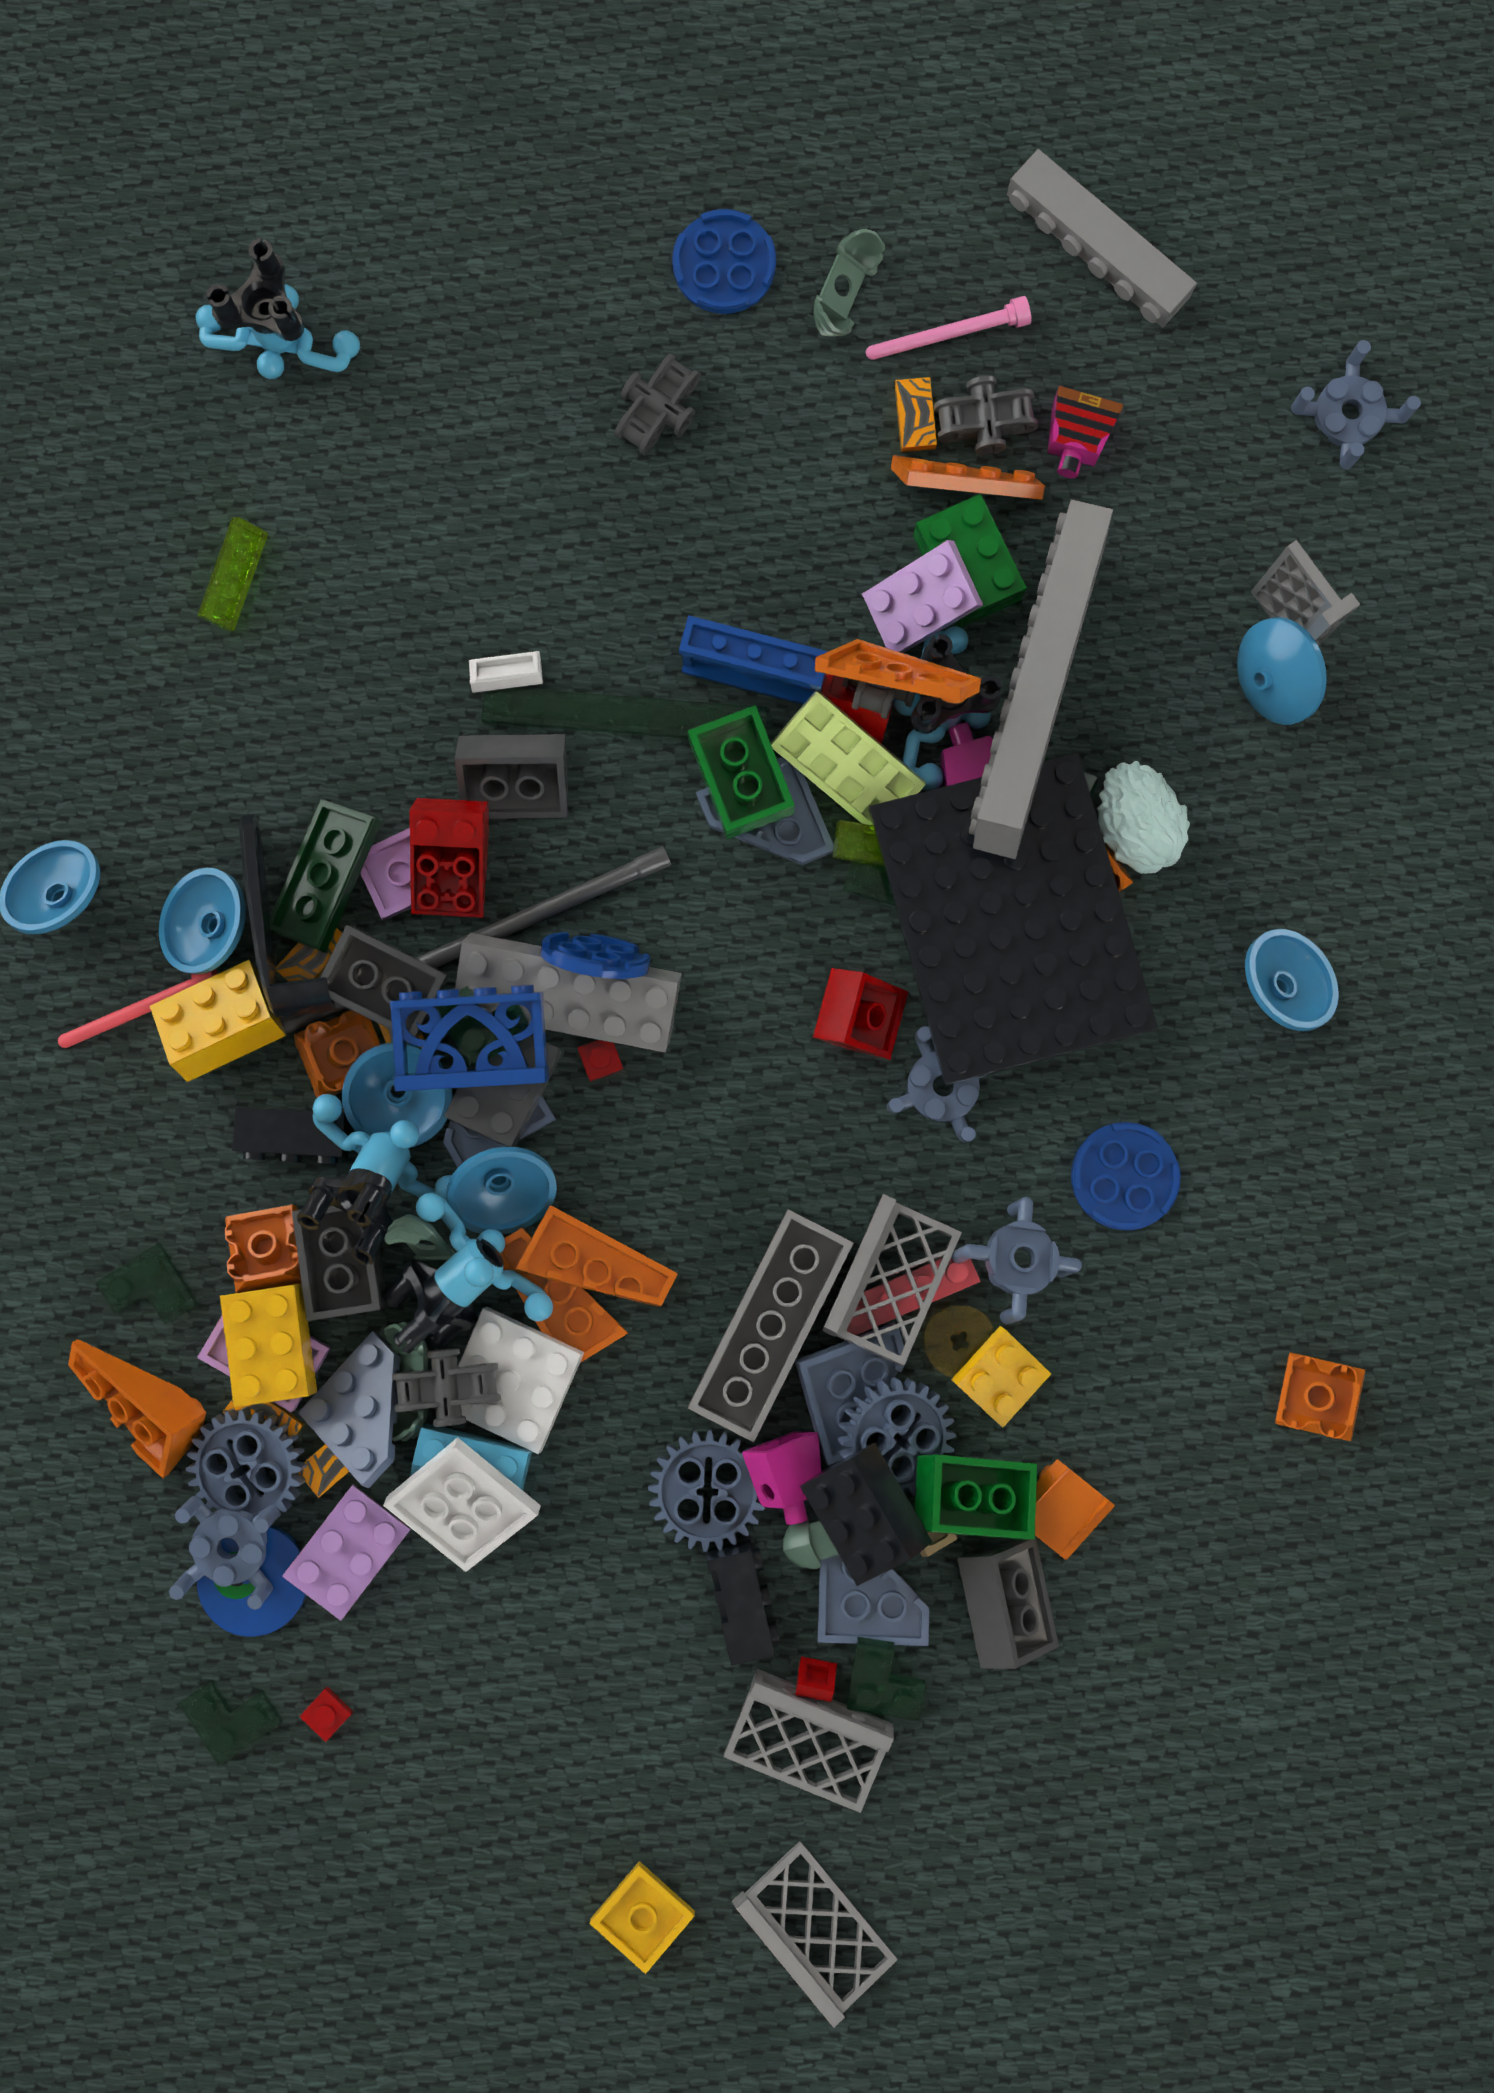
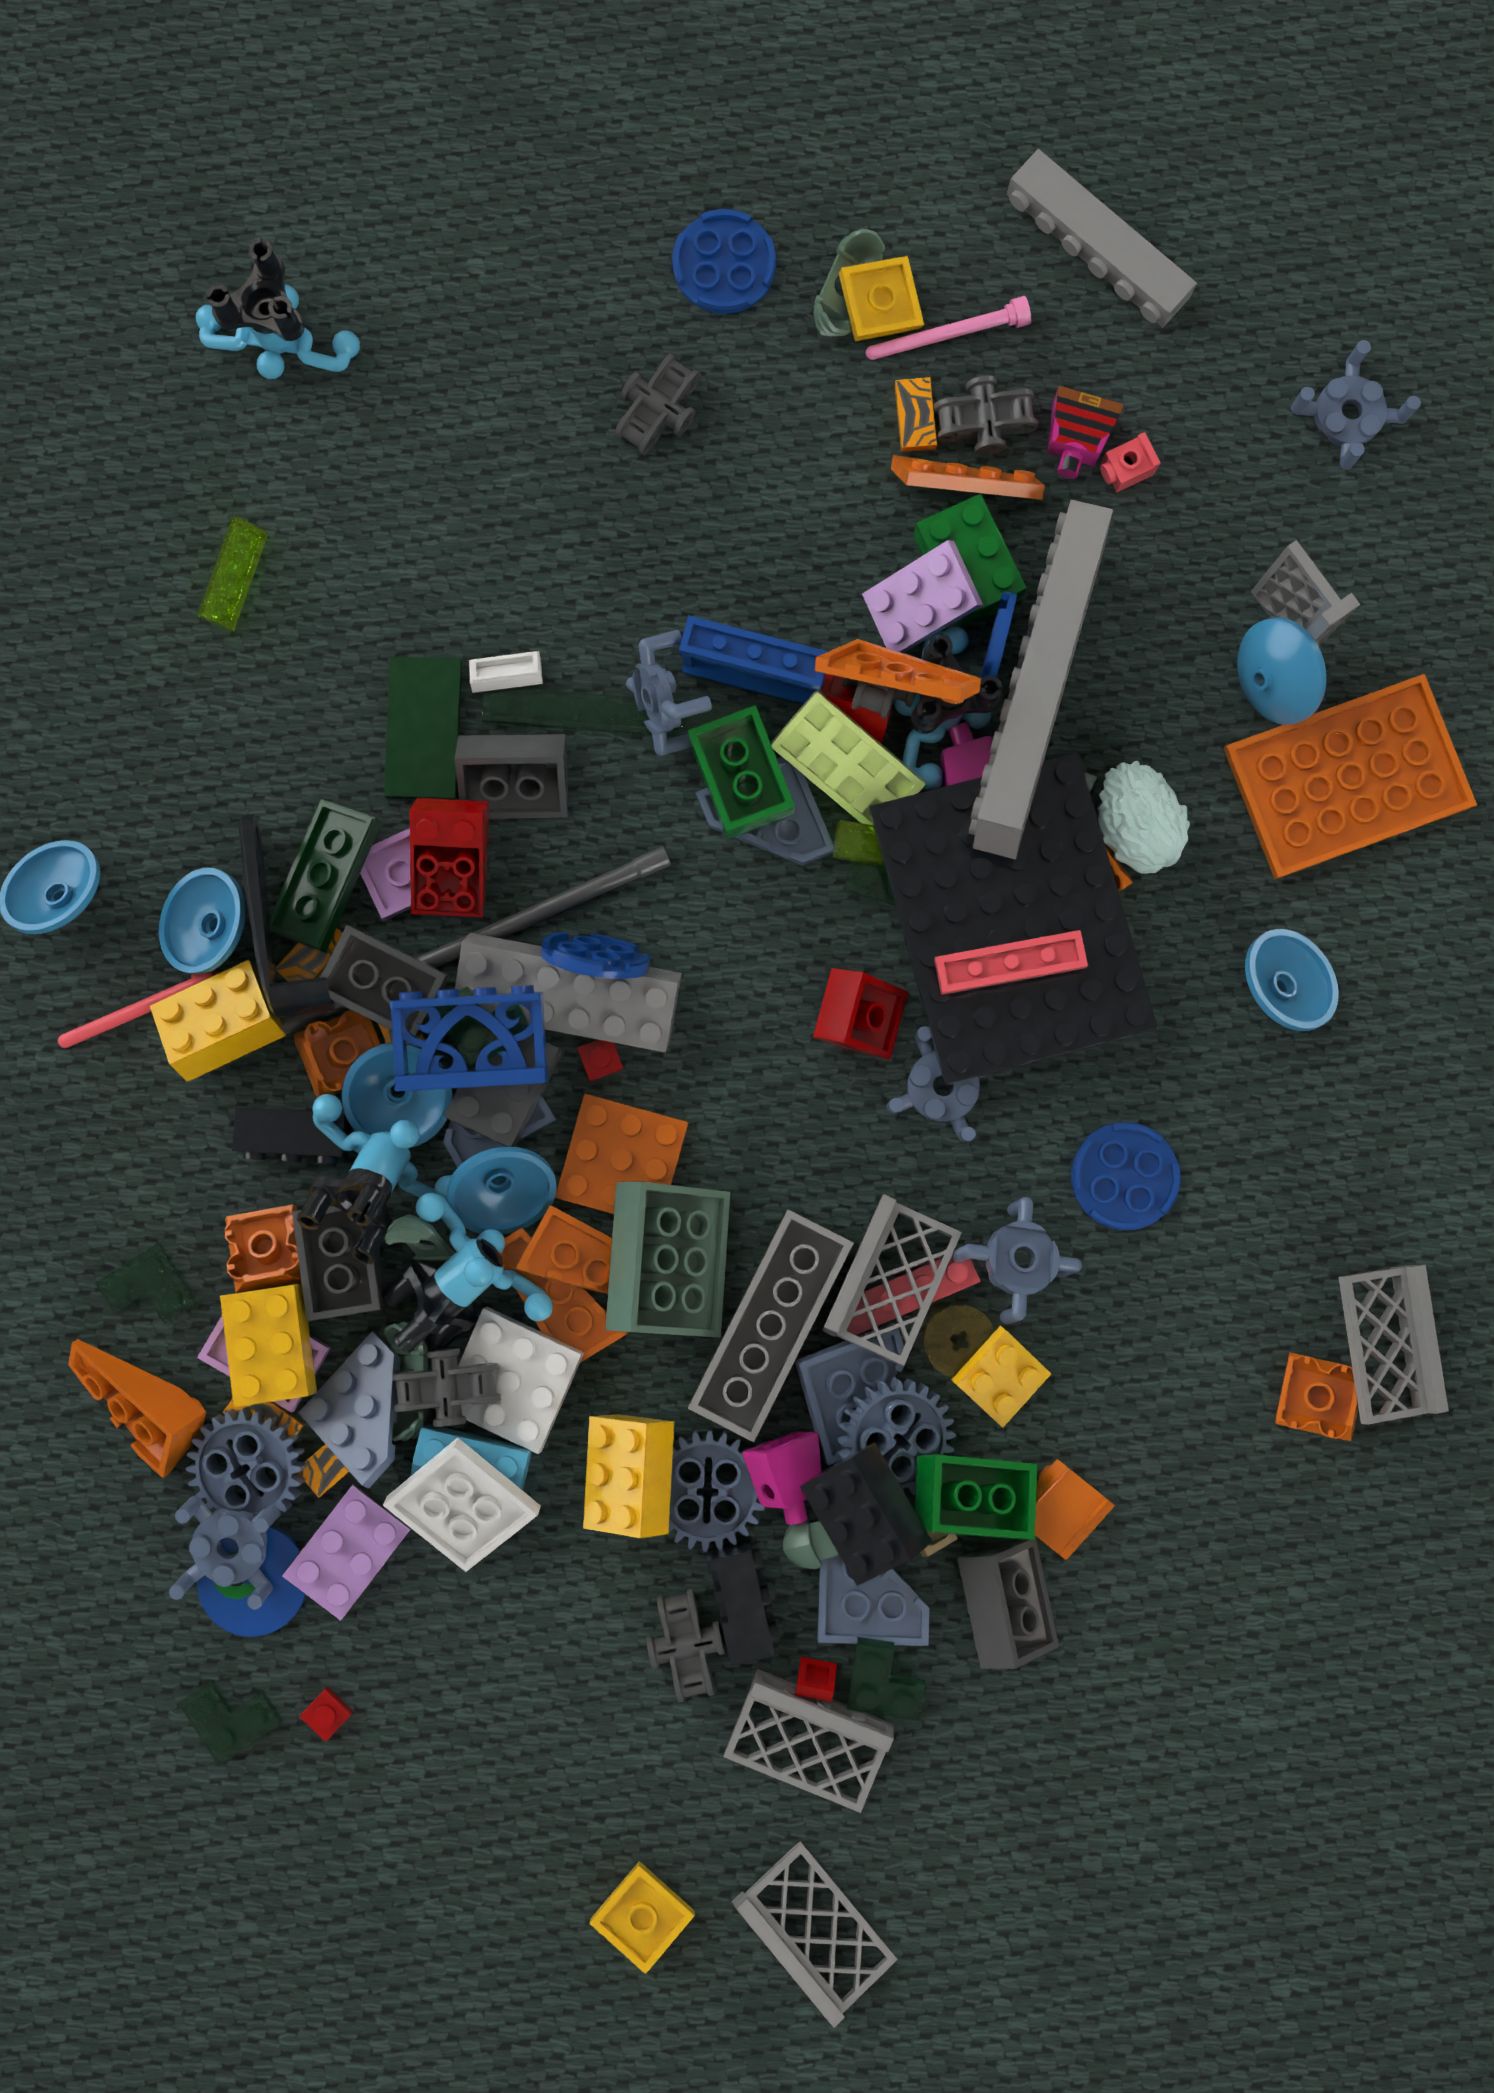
none -> dark green tile [384,657,462,800]
none -> orange plate [555,1094,689,1214]
none -> yellow brick [583,1414,674,1538]
none -> sand green slope [605,1182,730,1338]
none -> sand blue plate [626,630,712,756]
none -> dark grey axle [646,1588,725,1703]
none -> yellow plate [839,256,924,341]
none -> coral plate [934,930,1088,995]
none -> blue tile [980,591,1017,679]
none -> coral brick [1100,432,1161,492]
none -> orange plate [1223,674,1477,880]
none -> light grey fence [1338,1265,1449,1425]

